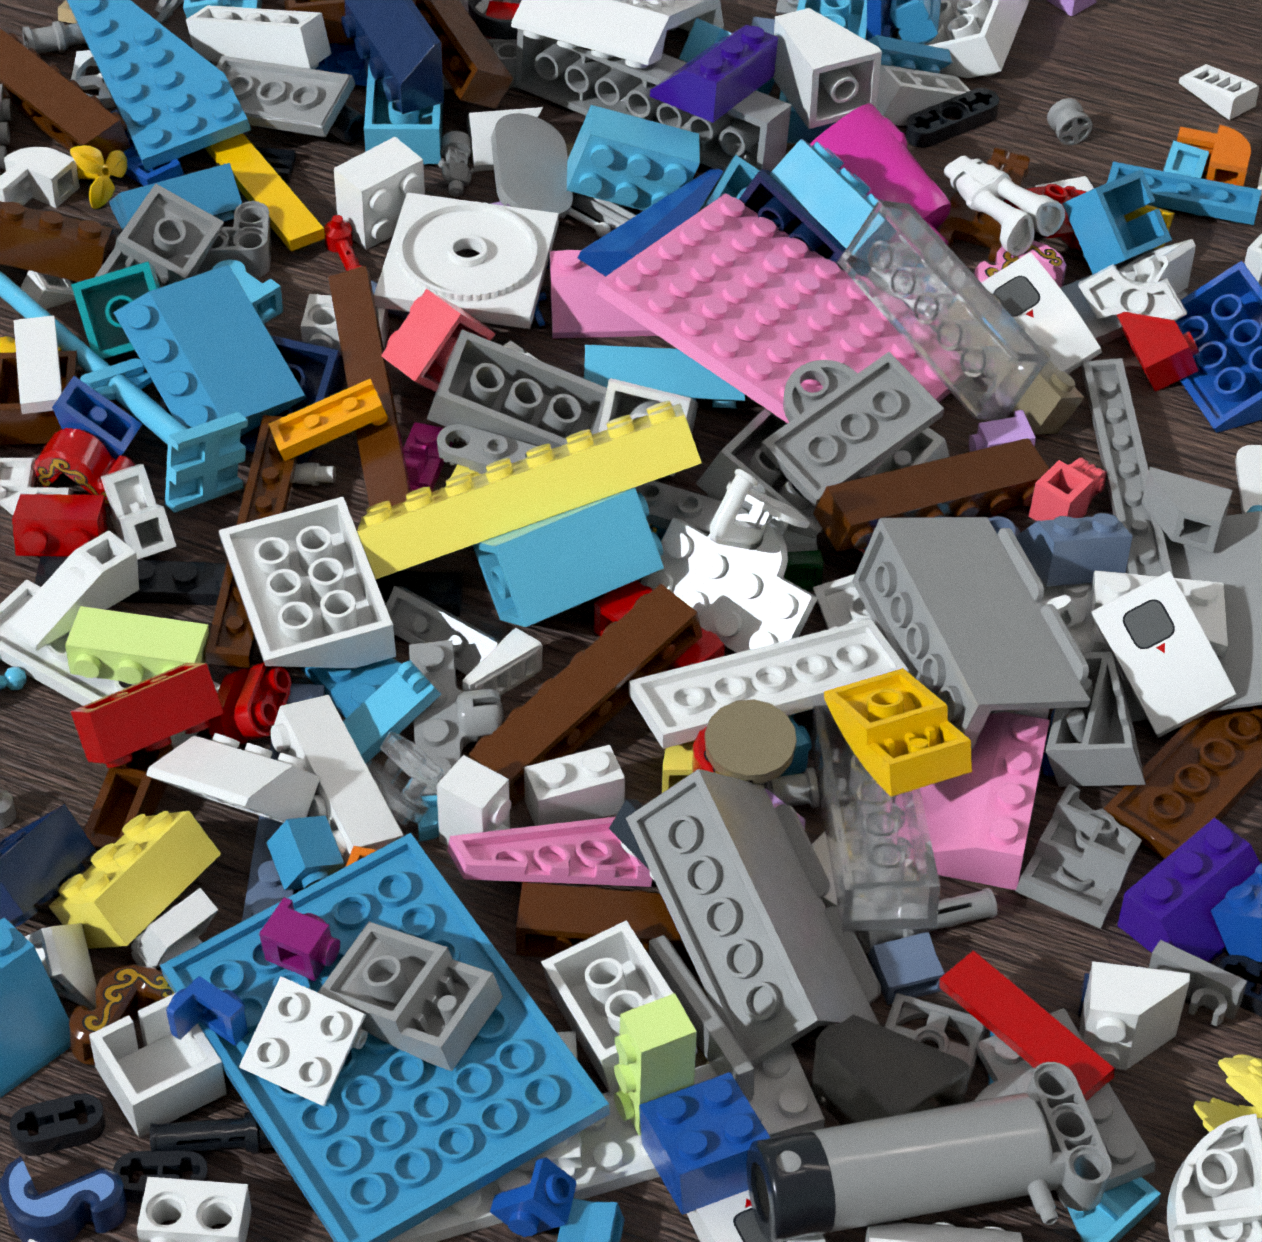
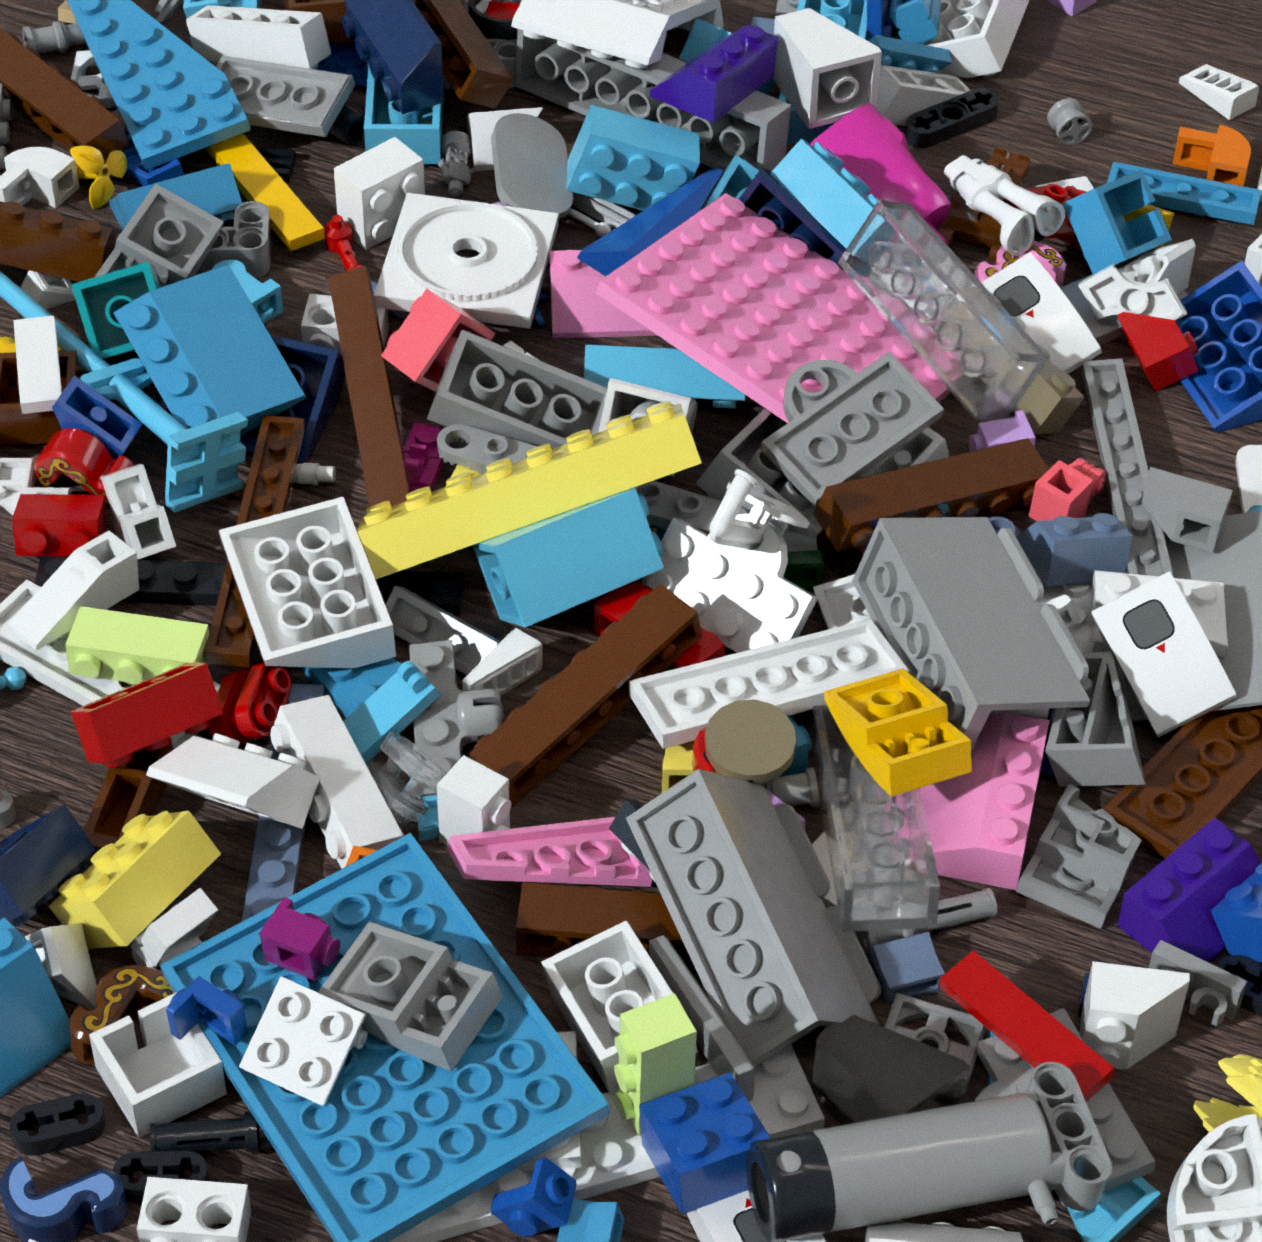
dark azure brick [266,816,344,891] -> none
light orange hinge [268,379,388,462] -> none
white brick [524,745,625,826] -> none
medium azure plate [1163,141,1209,178] -> none

